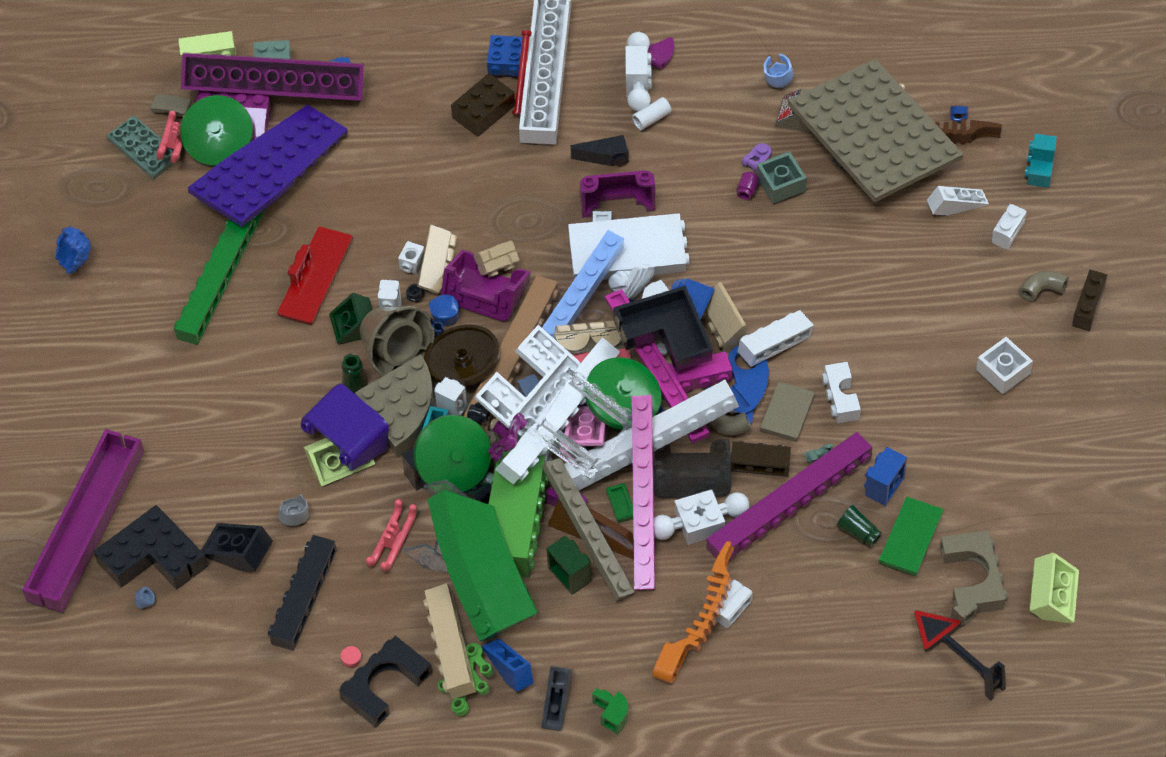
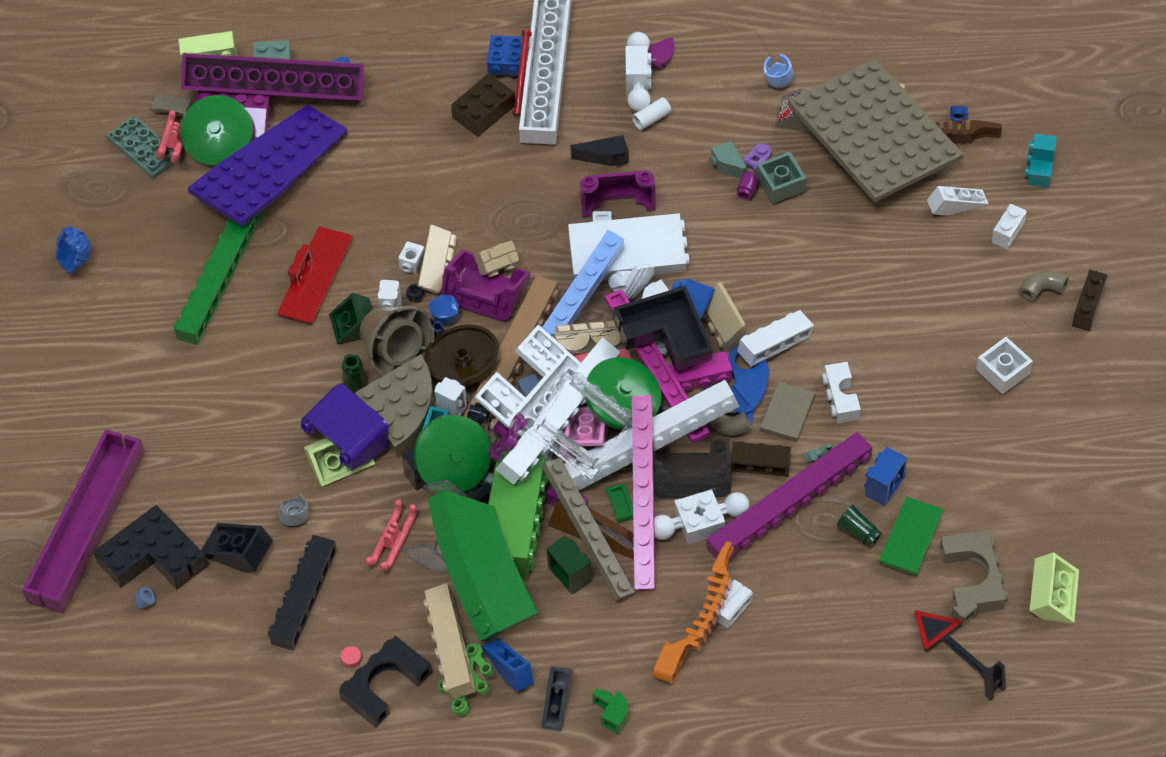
none -> sand green slope [709,141,747,178]

